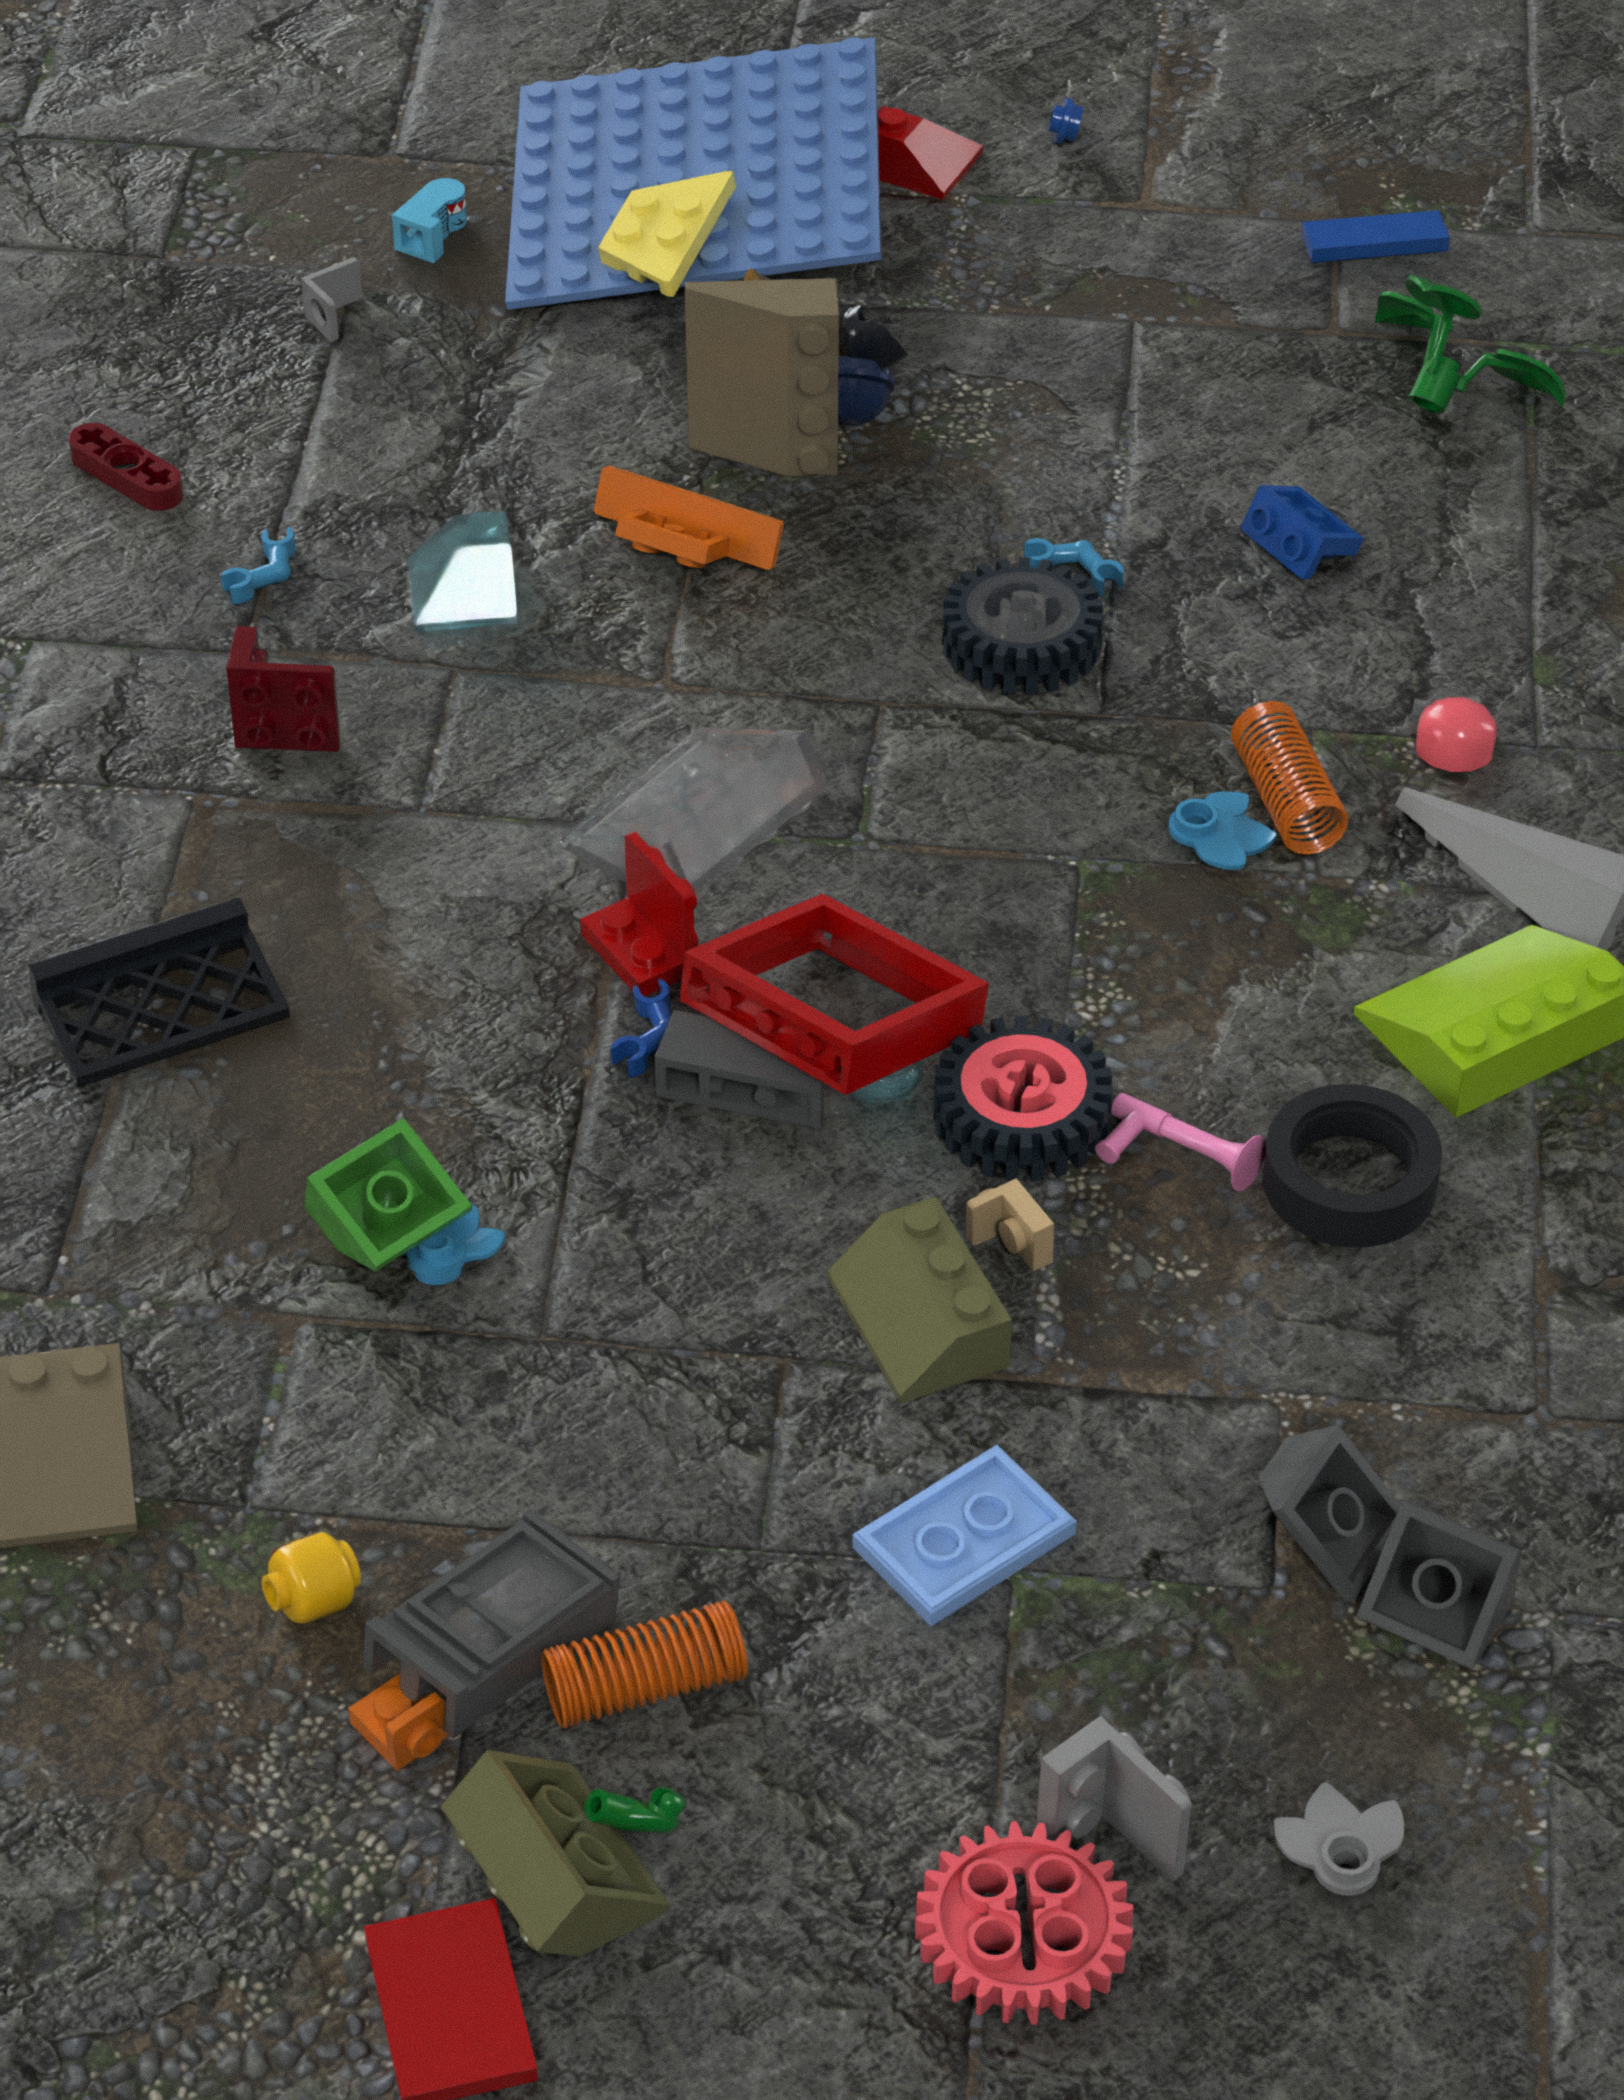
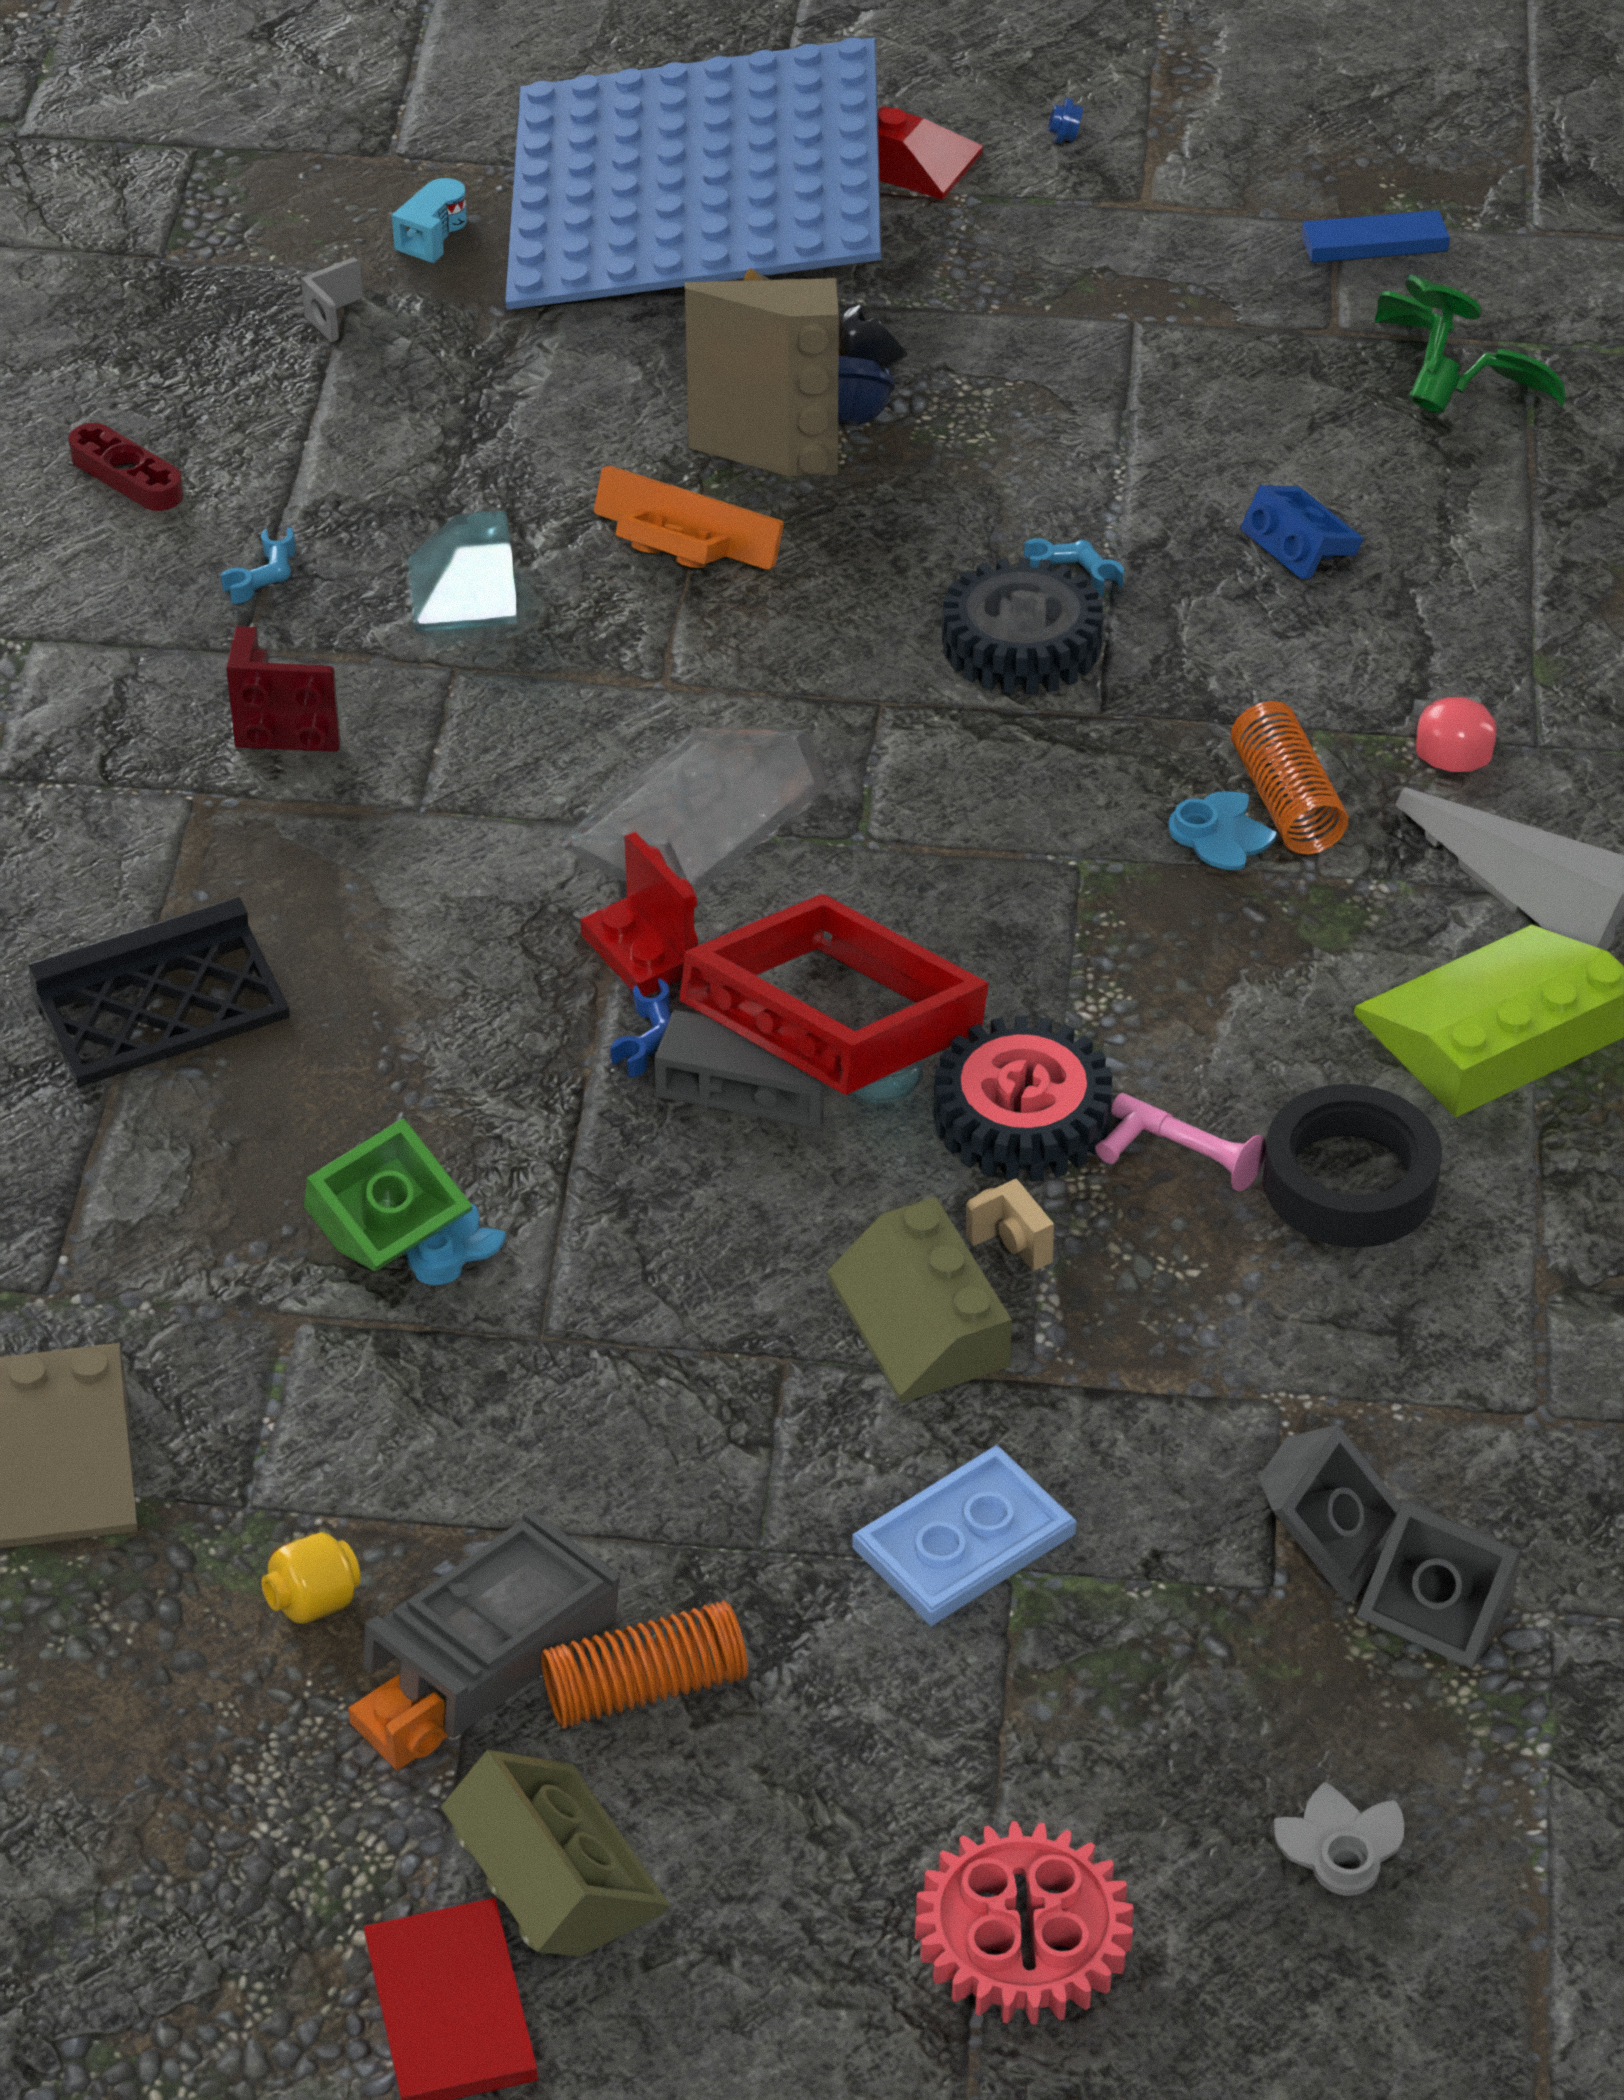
green arm [584,1786,685,1834] -> none
light yellow wing [598,171,736,297] -> none
light grey bracket [1036,1716,1192,1882] -> none

